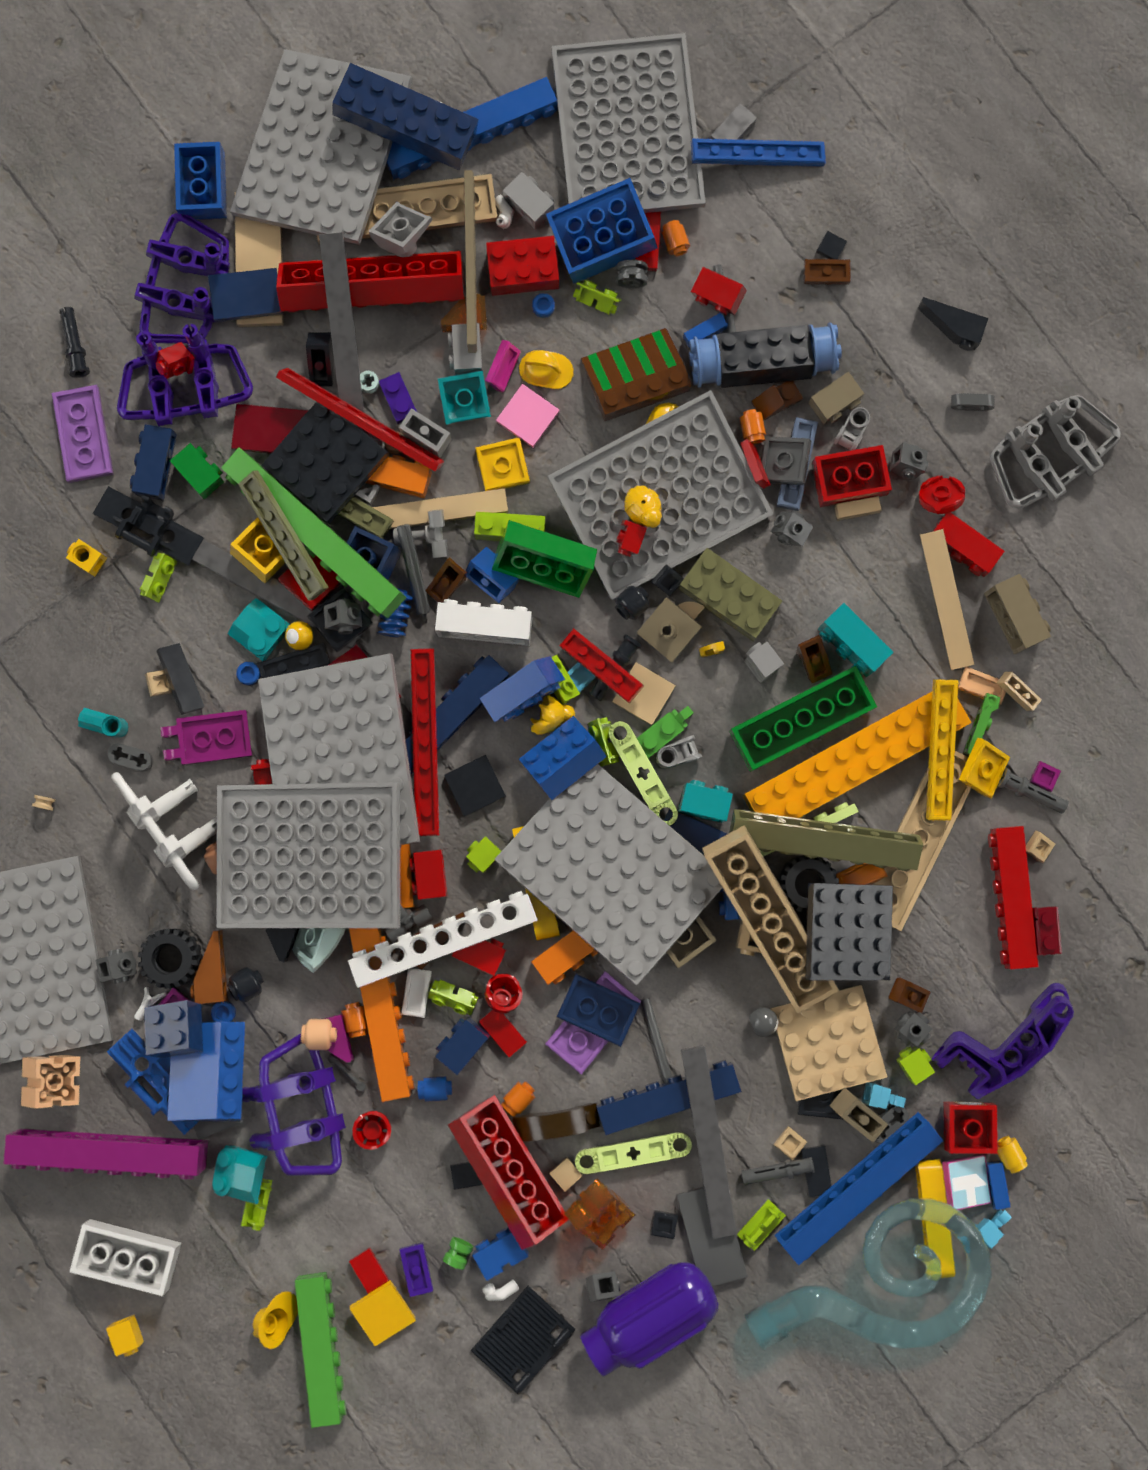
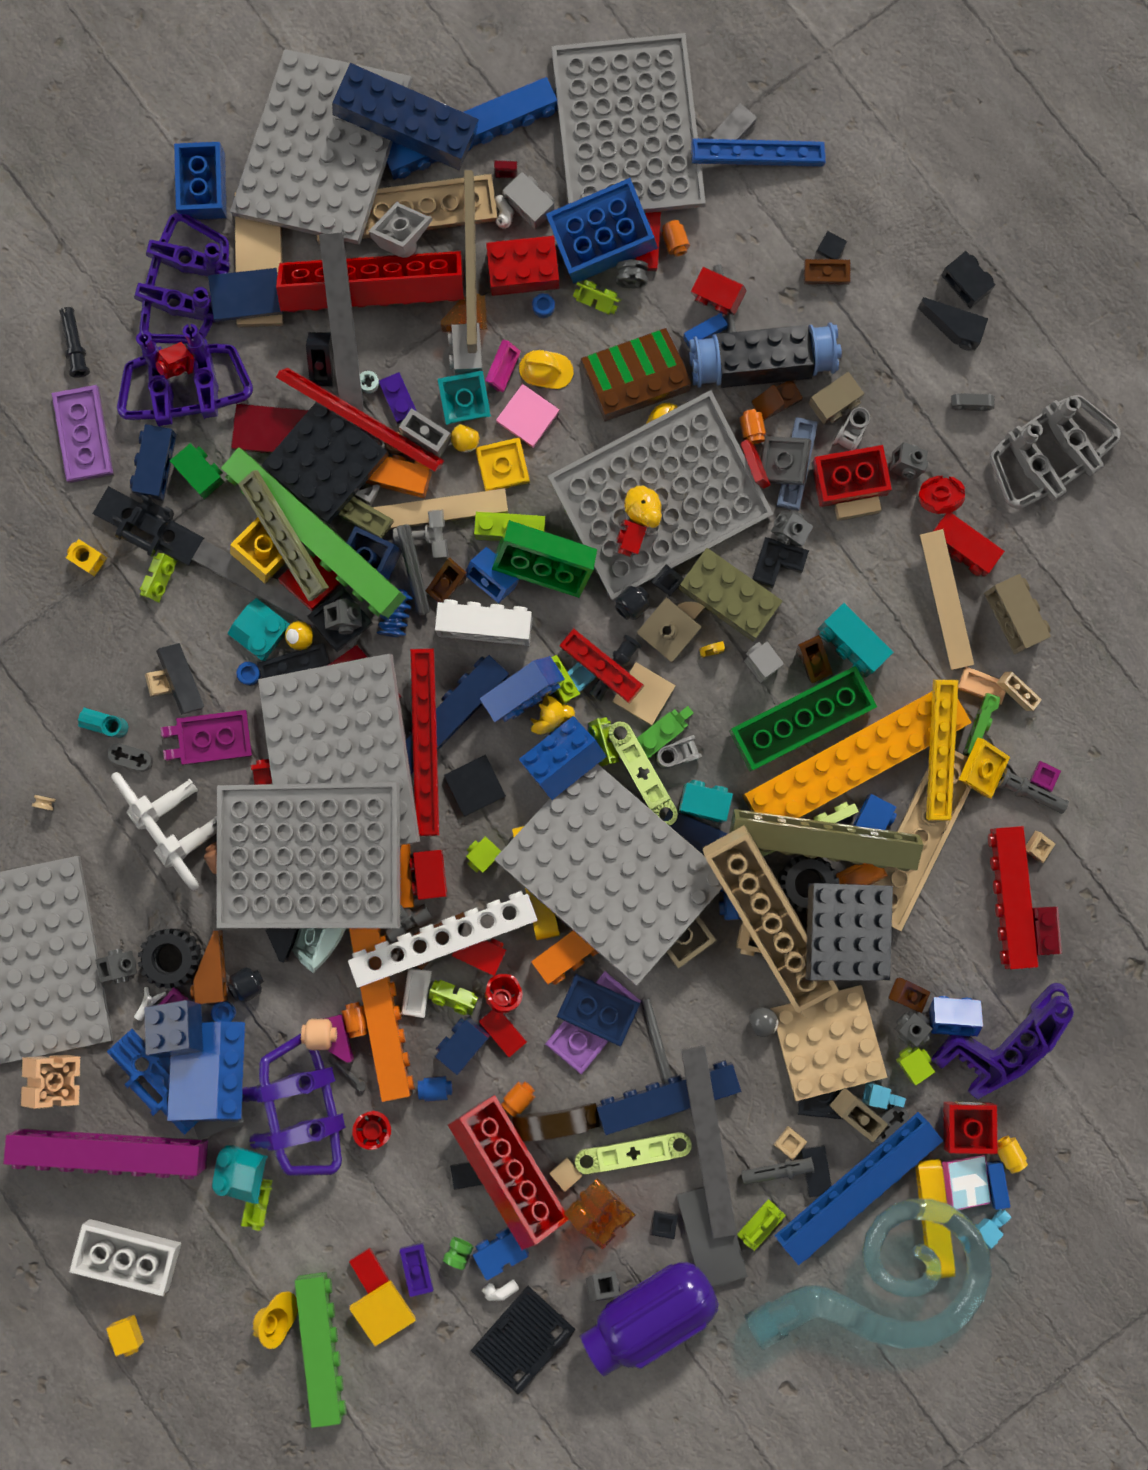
none -> yellow piece [451,424,480,453]
none -> dark red tile [494,160,518,178]
none -> black tile [752,537,809,588]
none -> blue brick [852,794,897,830]
none -> brick [929,996,983,1037]
none -> black brick [941,251,996,309]

